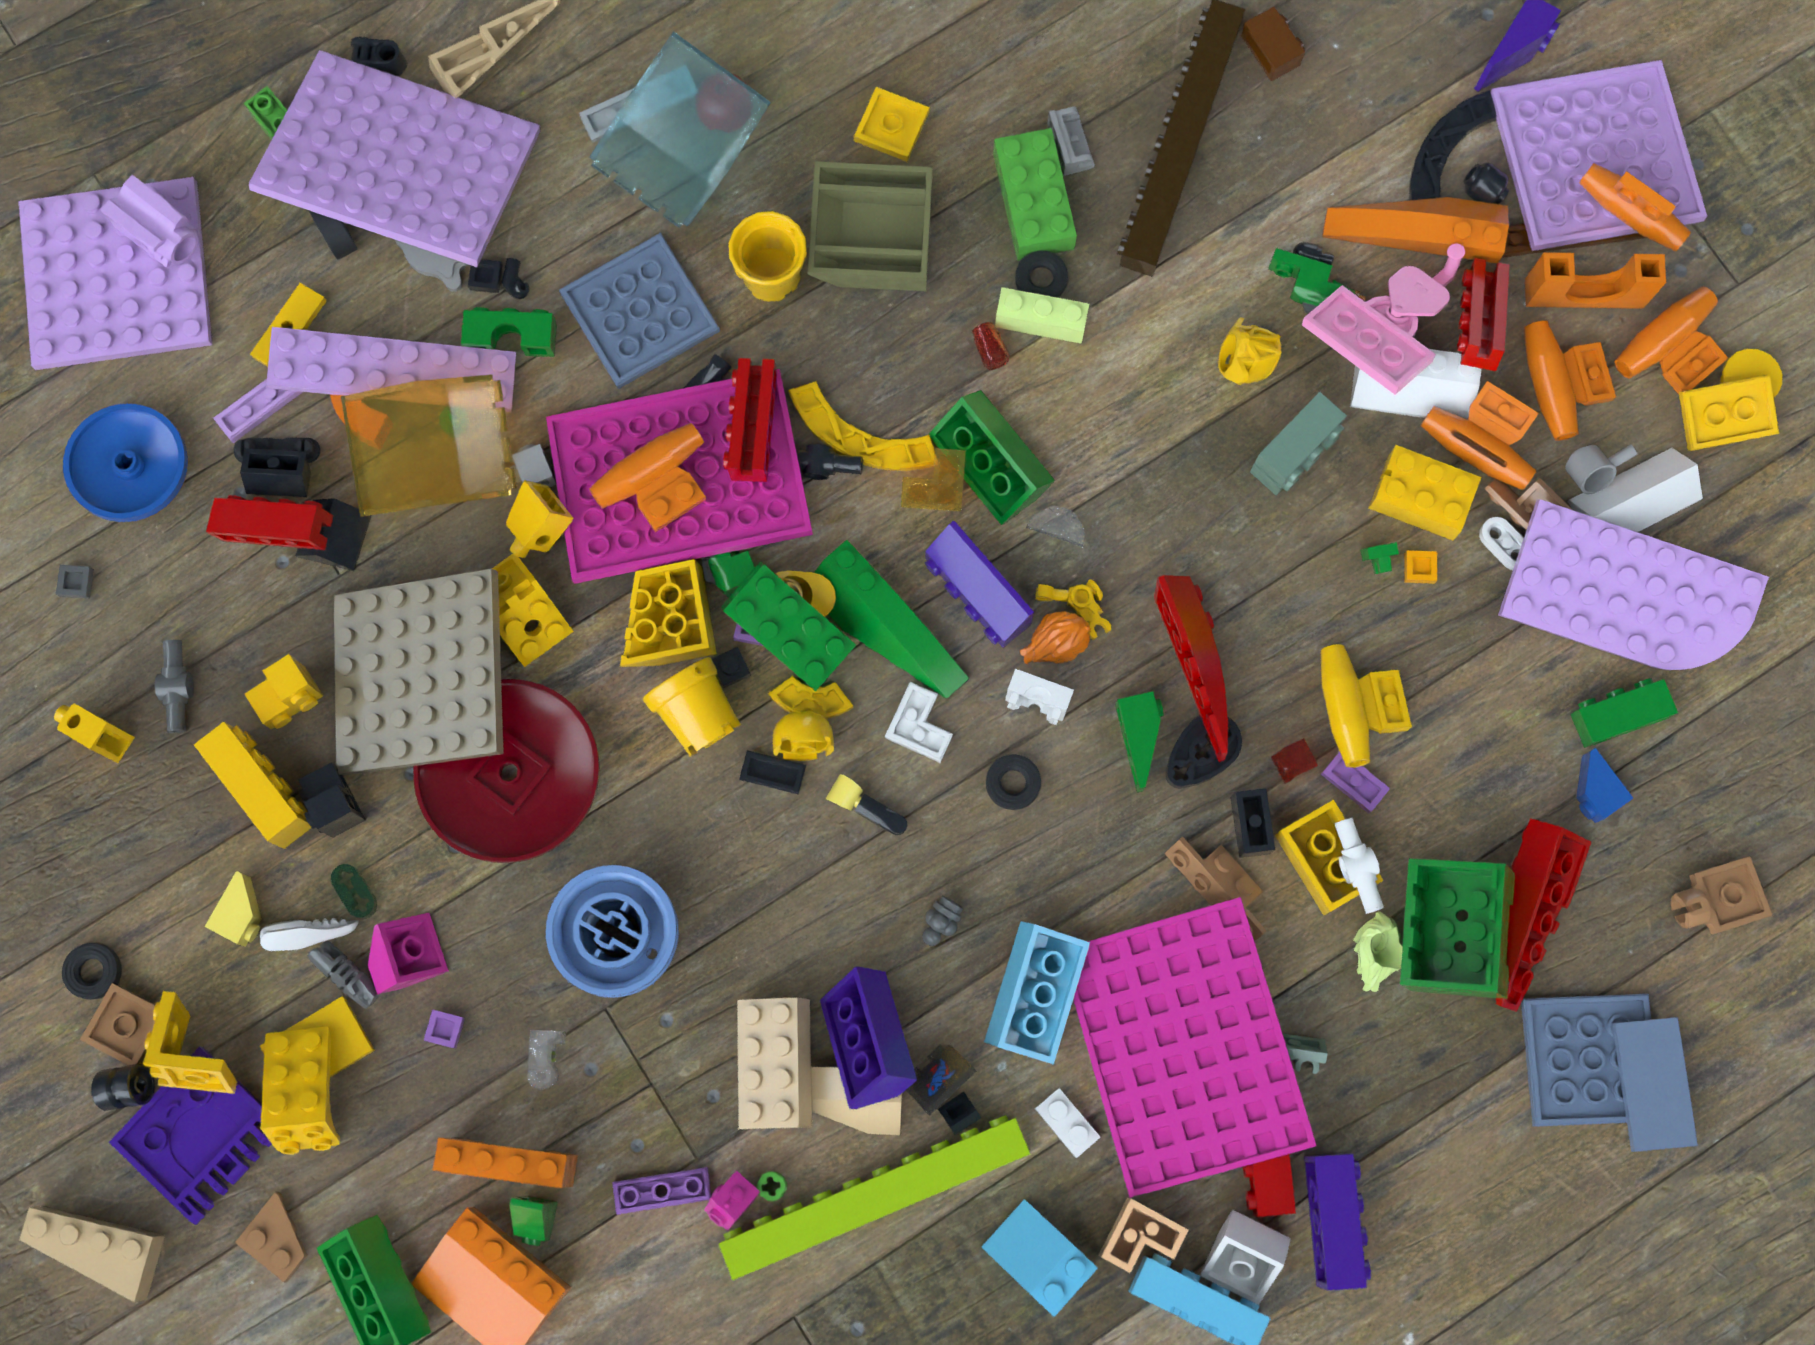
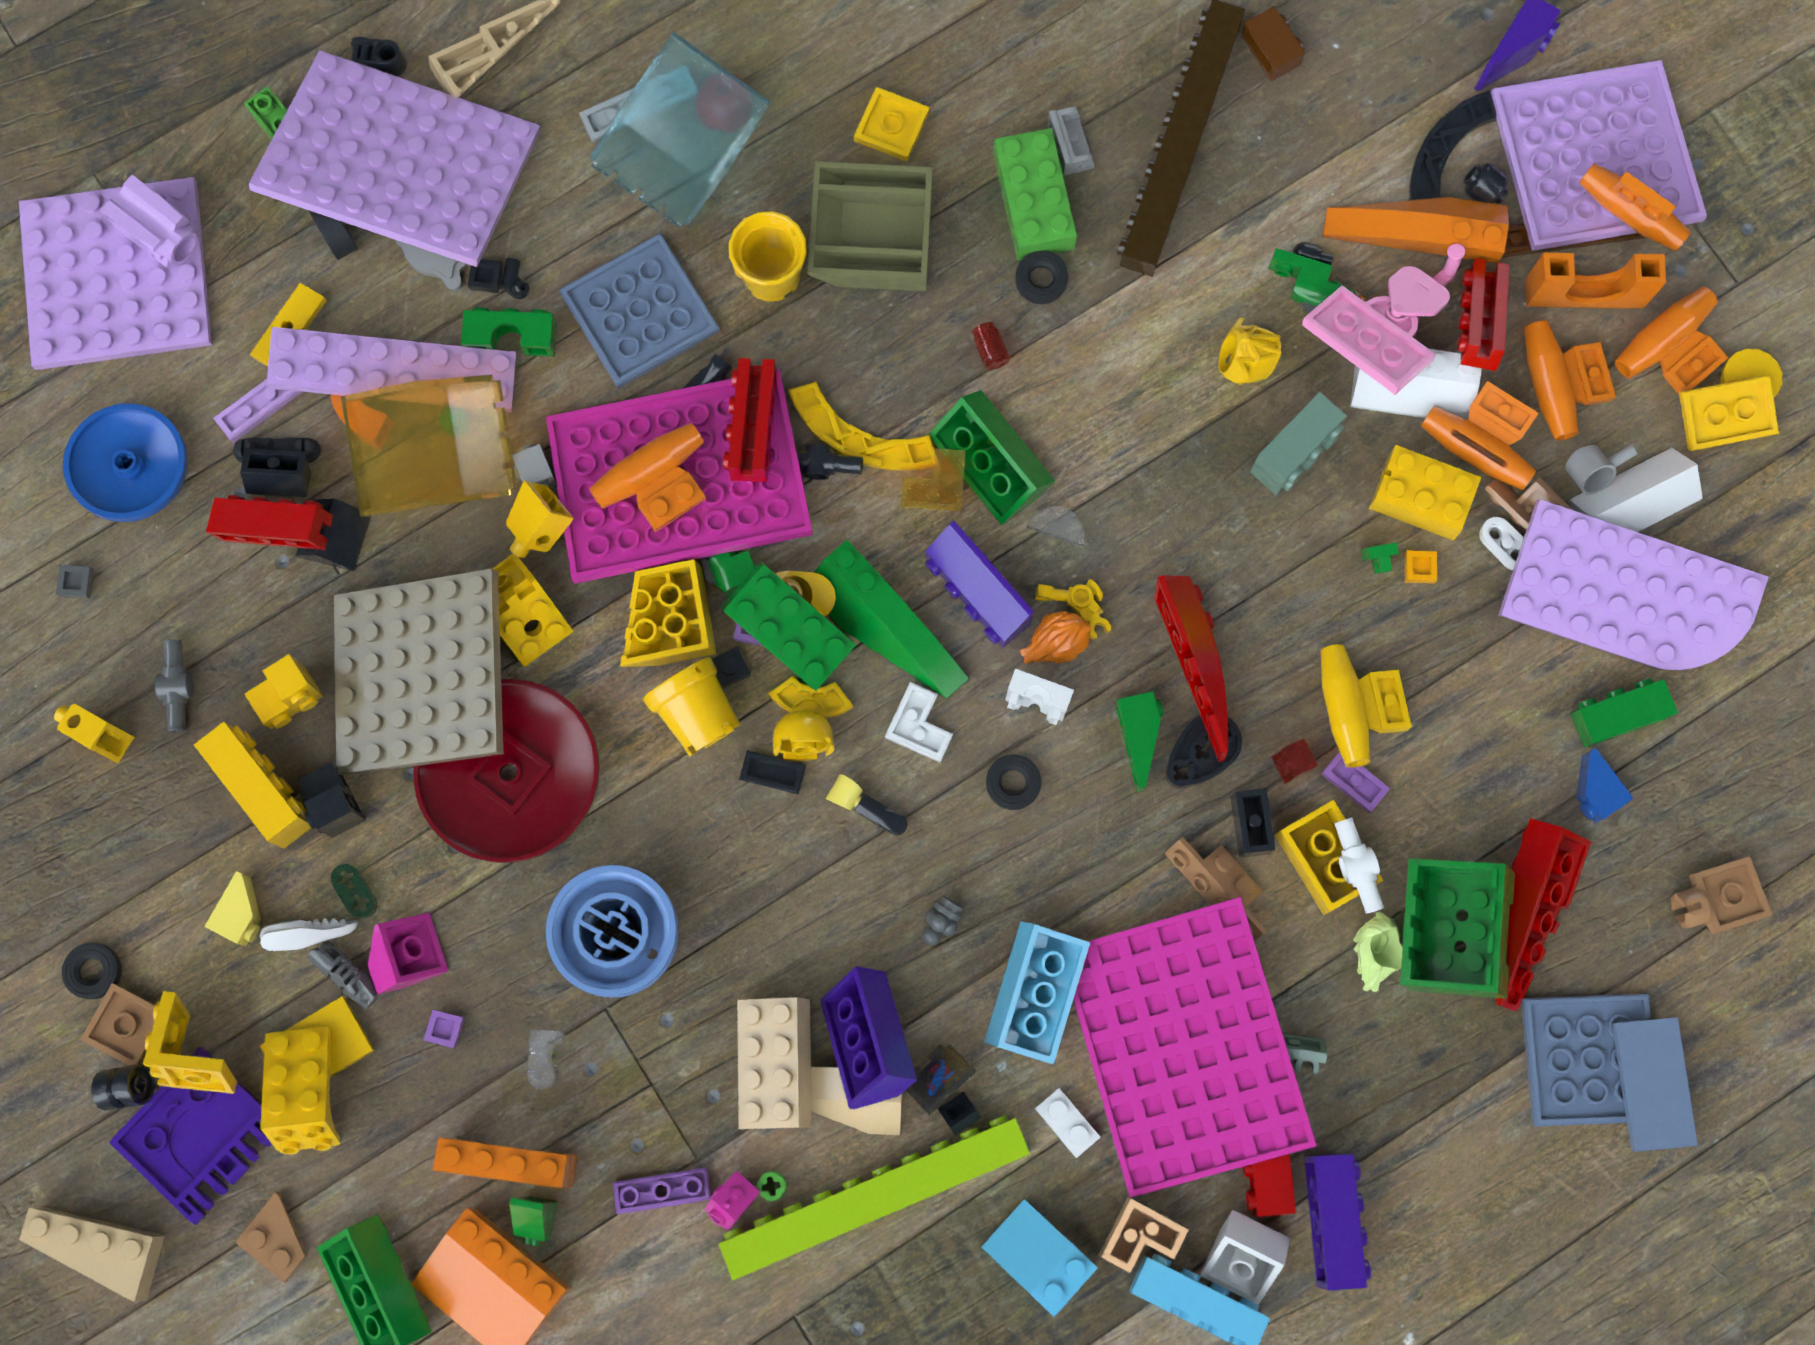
yellowish green brick [995,287,1089,344] -> none

